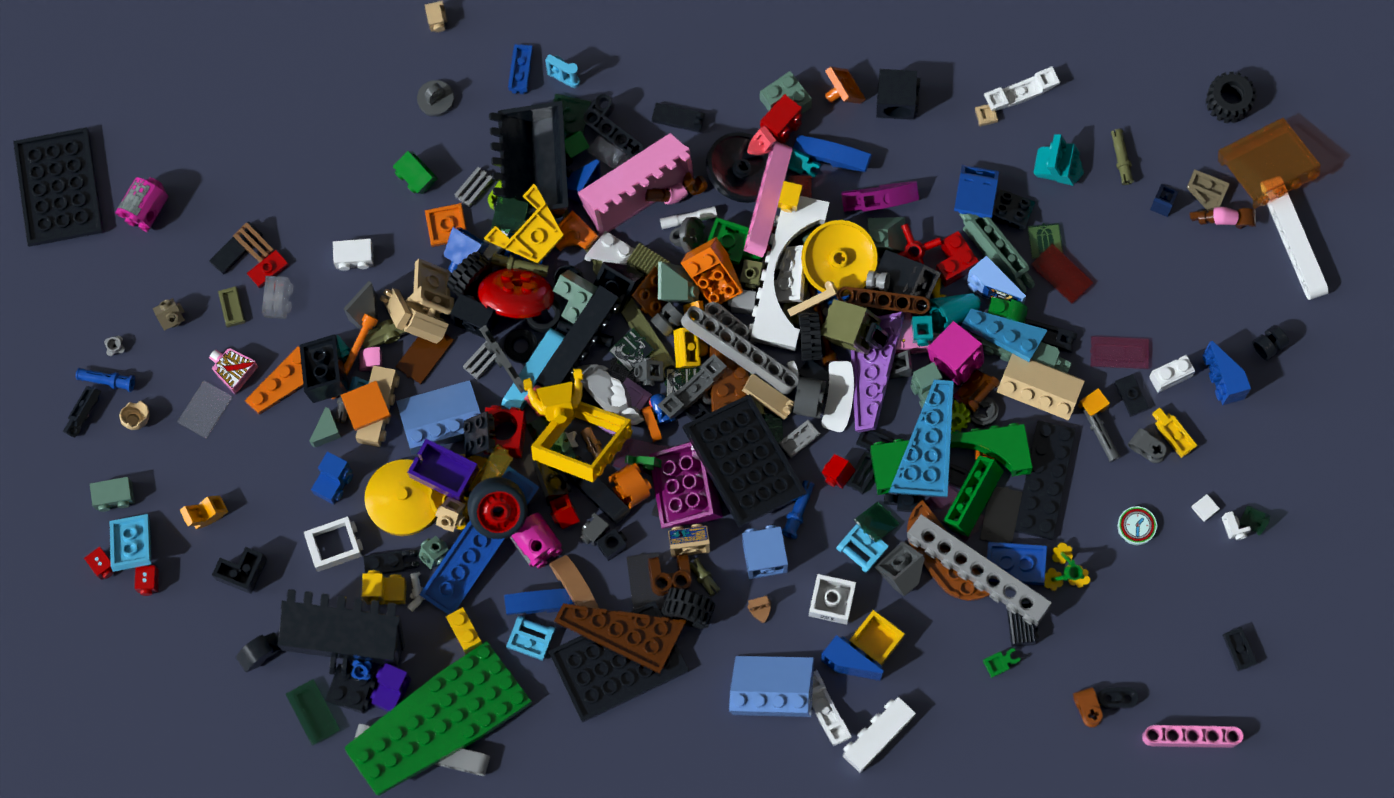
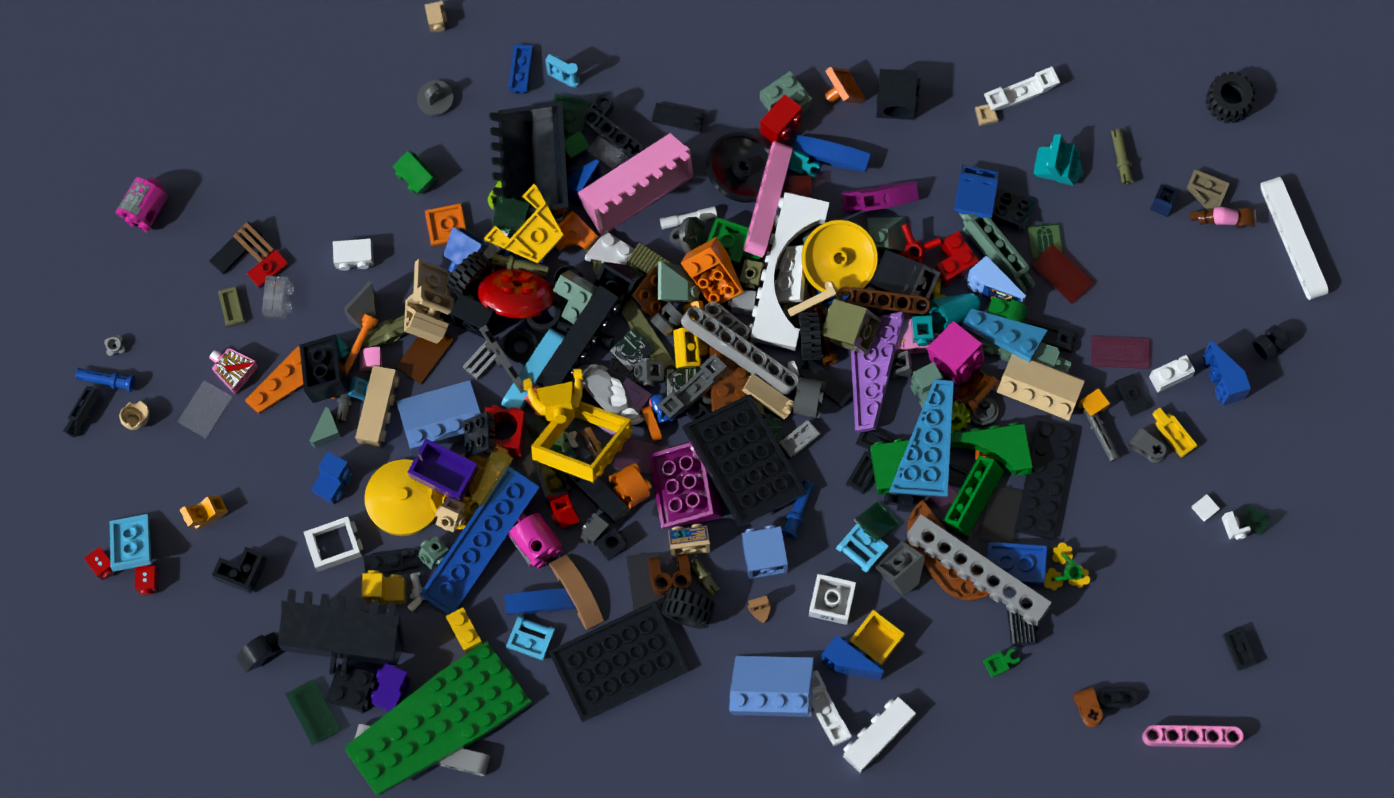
black plate [13,127,103,247] -> none
sand green brick [90,477,135,512] -> none
dark tan brick [153,298,185,331] -> none
orange tile [340,381,391,431] -> none
blue plate [351,660,372,680] -> none
tan hinge [380,288,412,330] -> none
light grey tile [455,167,493,207] -> none
wheel [467,477,528,539] -> none
reddish brown wing [554,603,686,674] -> none
green plate [625,455,662,471] -> none
reddish brown piece [645,172,707,204] -> none
coral tile [747,126,776,155] -> none
yellow brick [778,181,802,213] -> none
white sticker [821,361,854,432] -> none
red brick [821,454,856,489] -> none
black slope [865,322,890,352] -> none
light grey wheel [866,270,890,292] -> none
tile [1117,506,1157,545] -> none
clear orange panel [1218,117,1321,209] -> none

